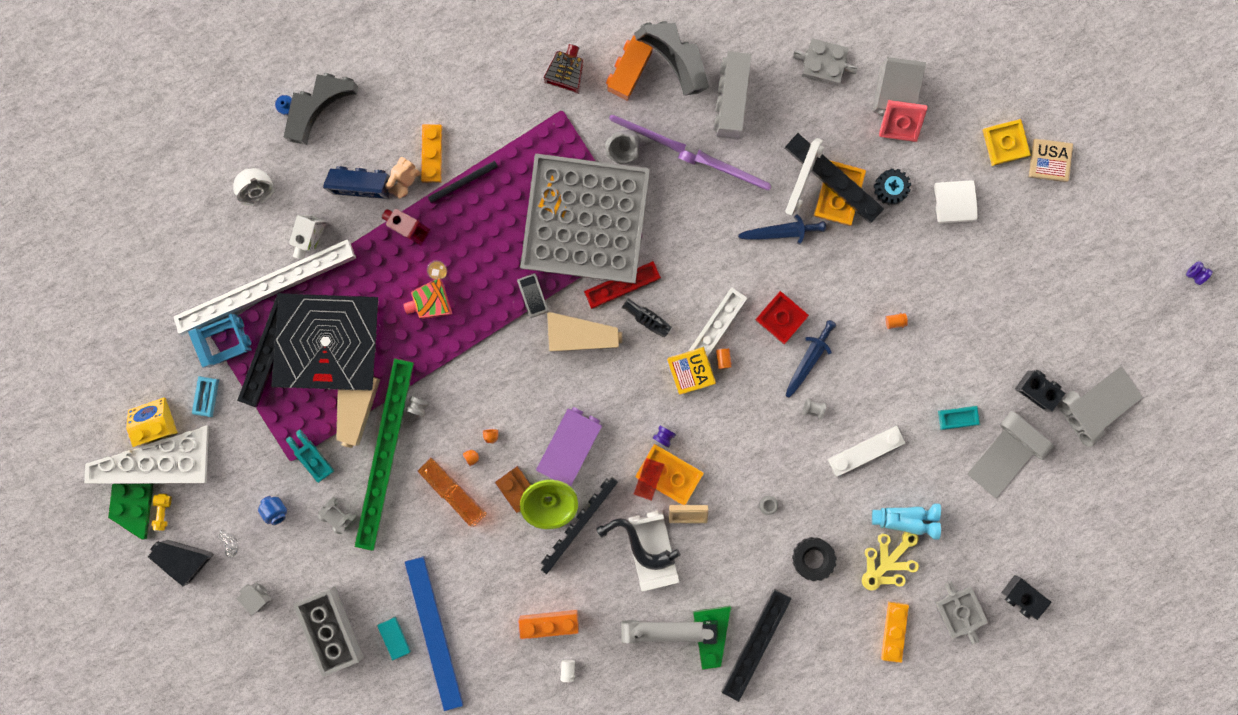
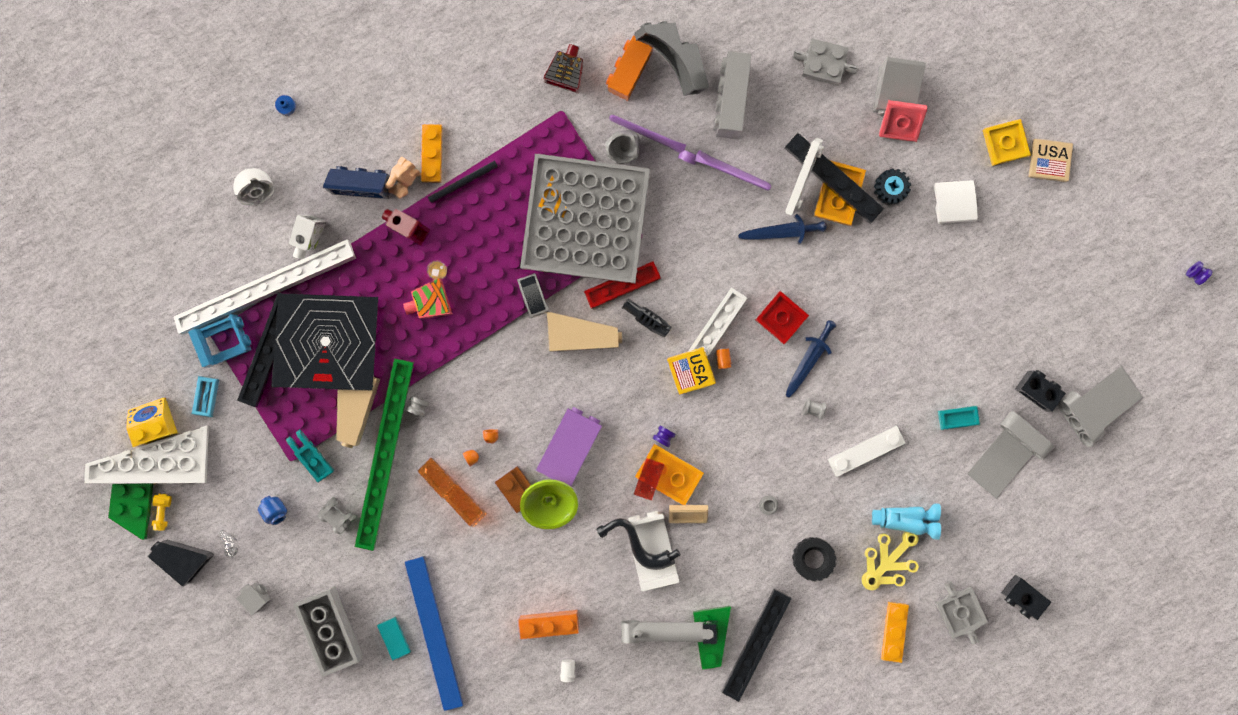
dark grey arch [283,73,359,145] -> none
black plate [541,477,618,575] -> none
orange piece [885,313,908,329] -> none

